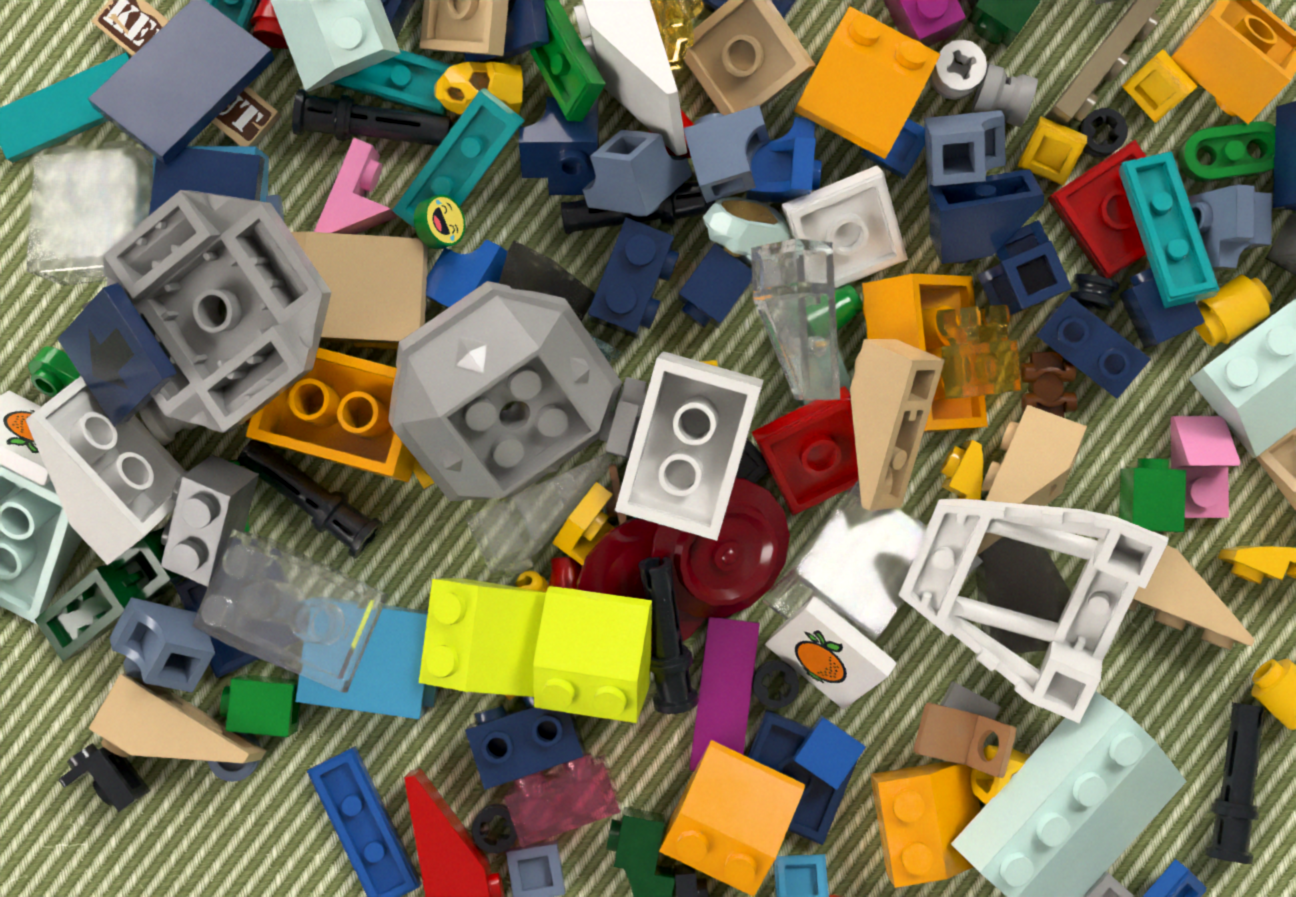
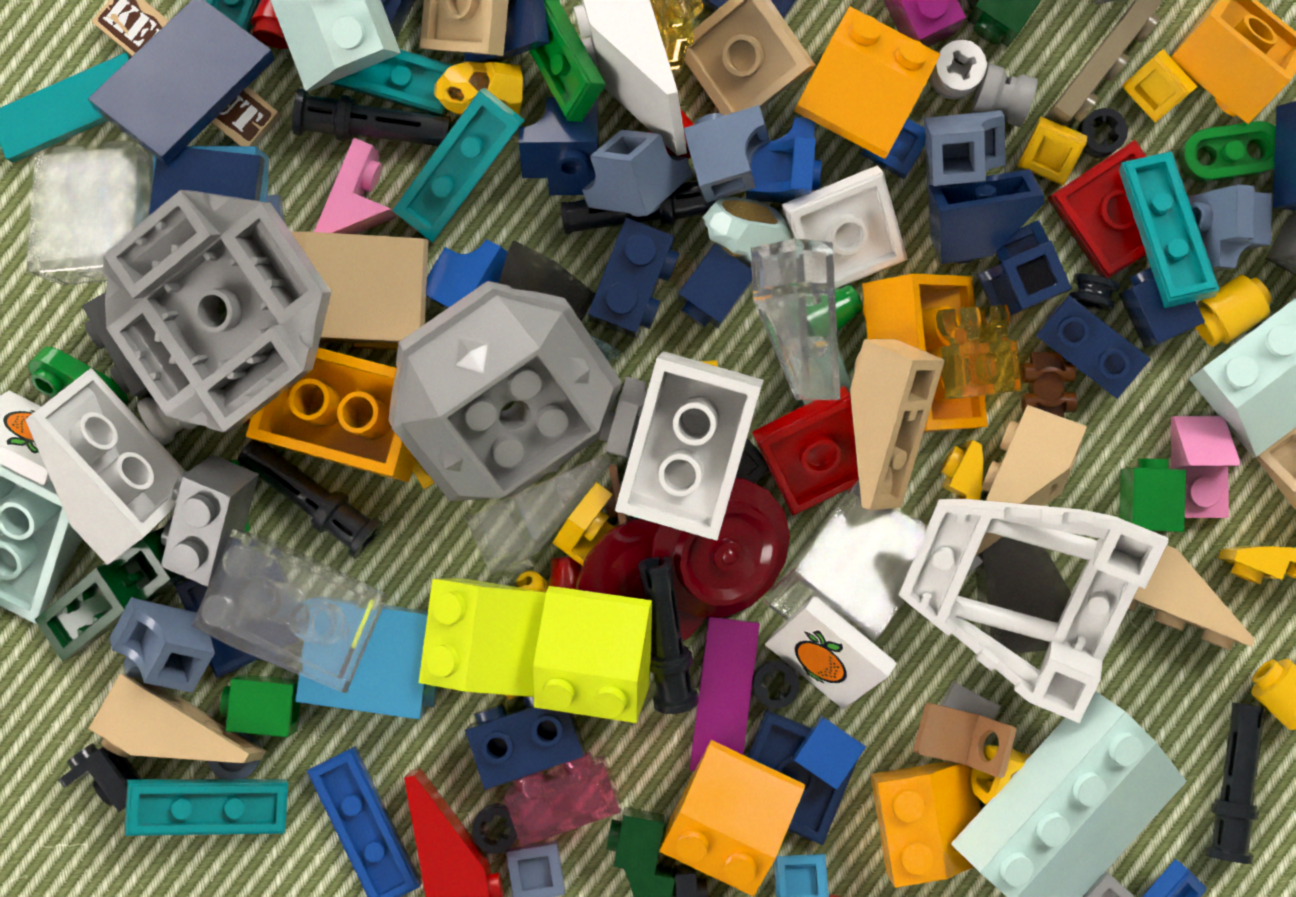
dark blue tile [57,283,177,427] -> none
tile [414,195,466,250] -> none
none -> teal tile [124,779,288,836]

